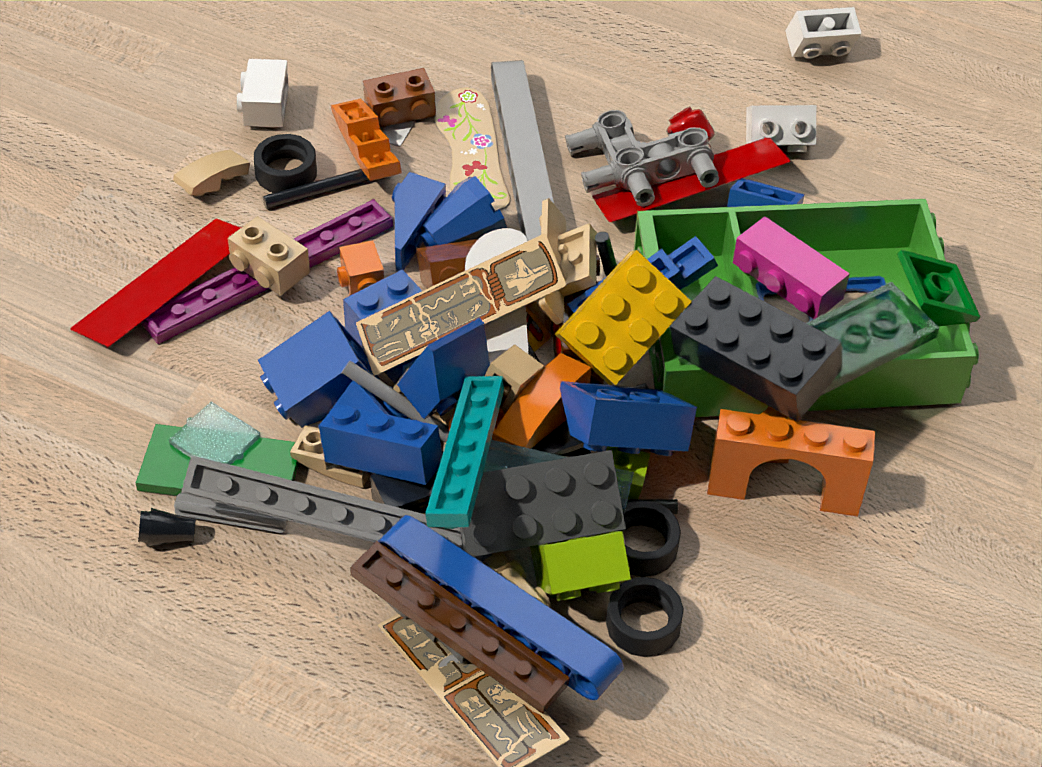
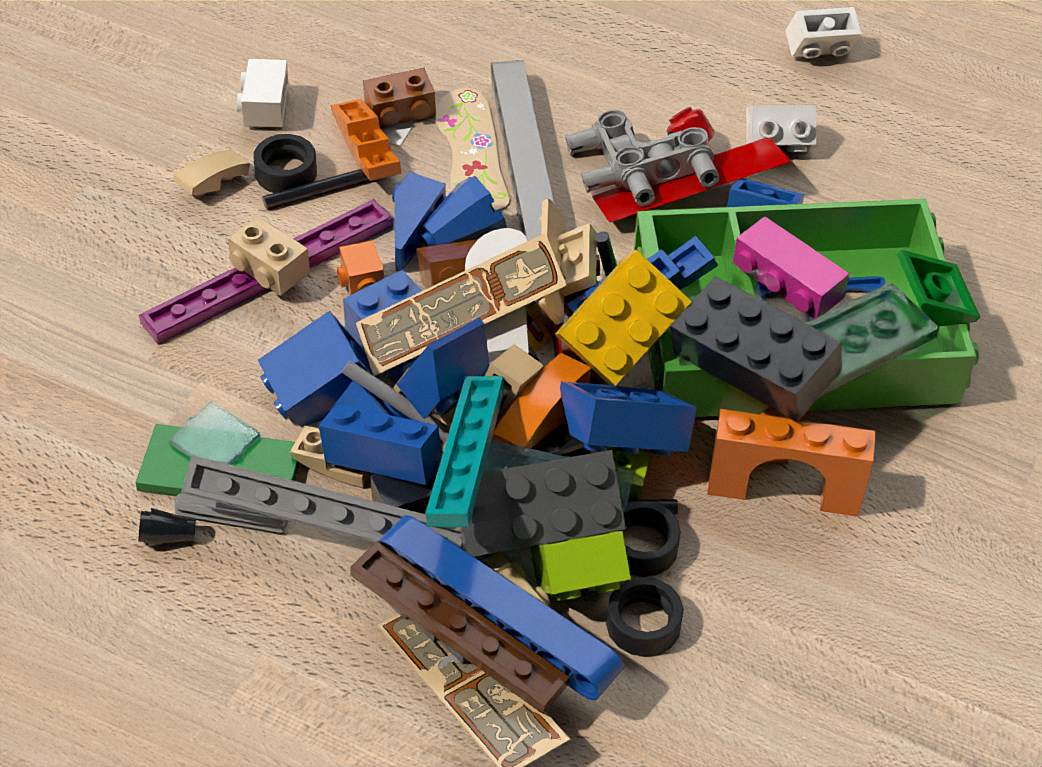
red sticker [70,218,242,347] -> none

